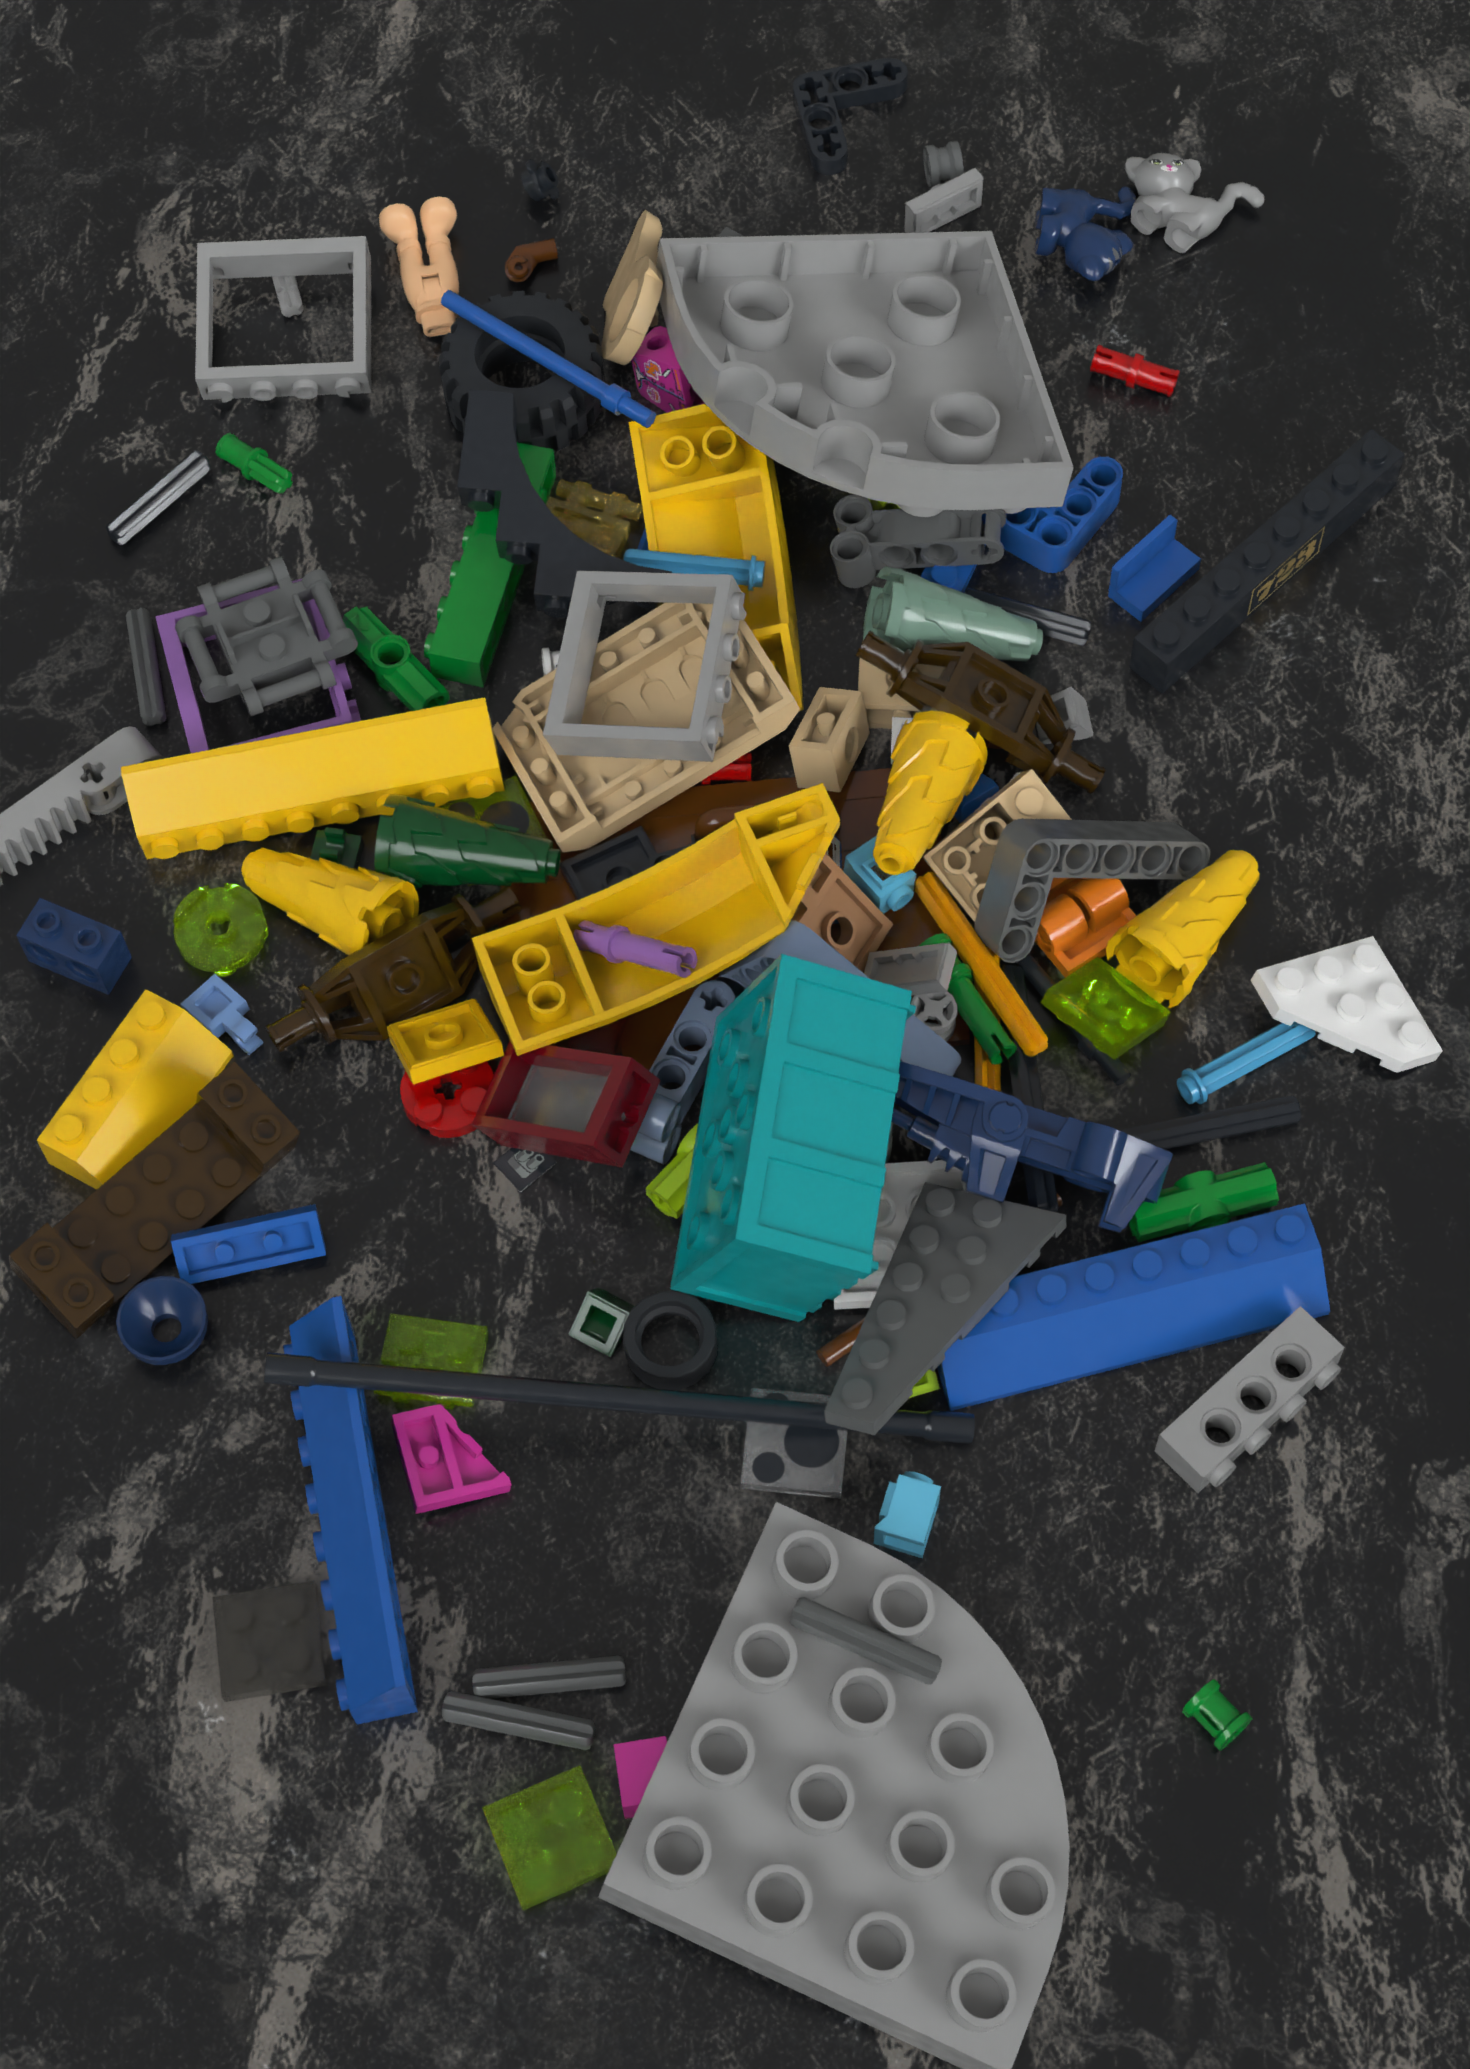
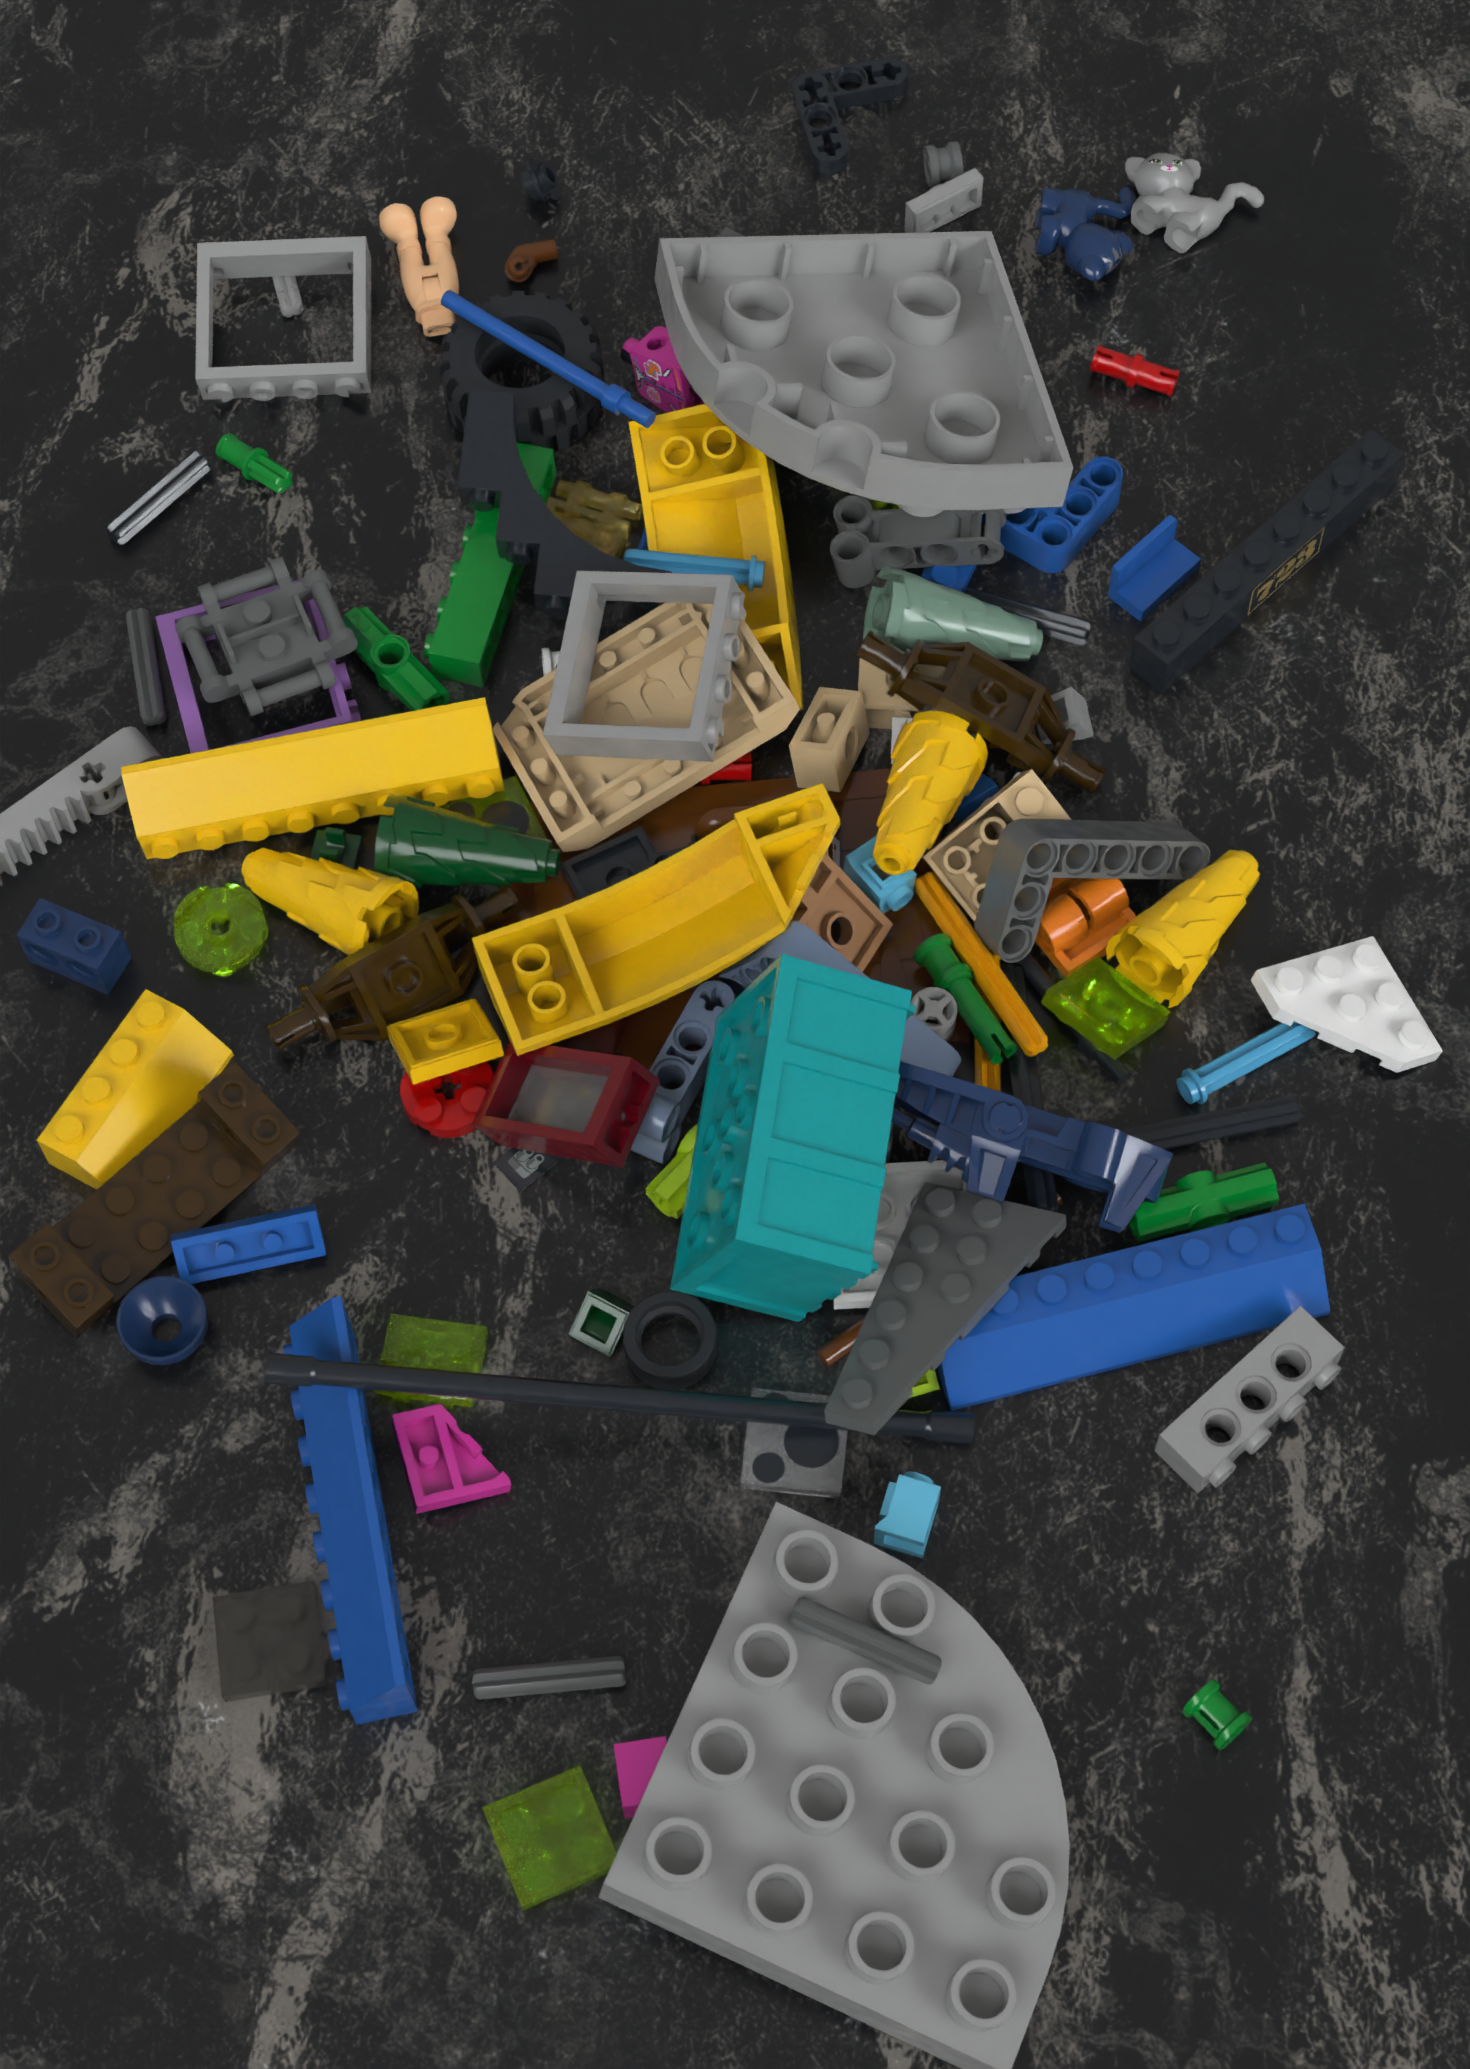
medium blue plate [180,974,263,1055] -> none
dark grey axle [442,1691,595,1750] -> none
medium lavender pin [573,920,697,978] -> none
tan animal [602,210,663,366] -> none
light grey plate [864,942,957,996] -> none

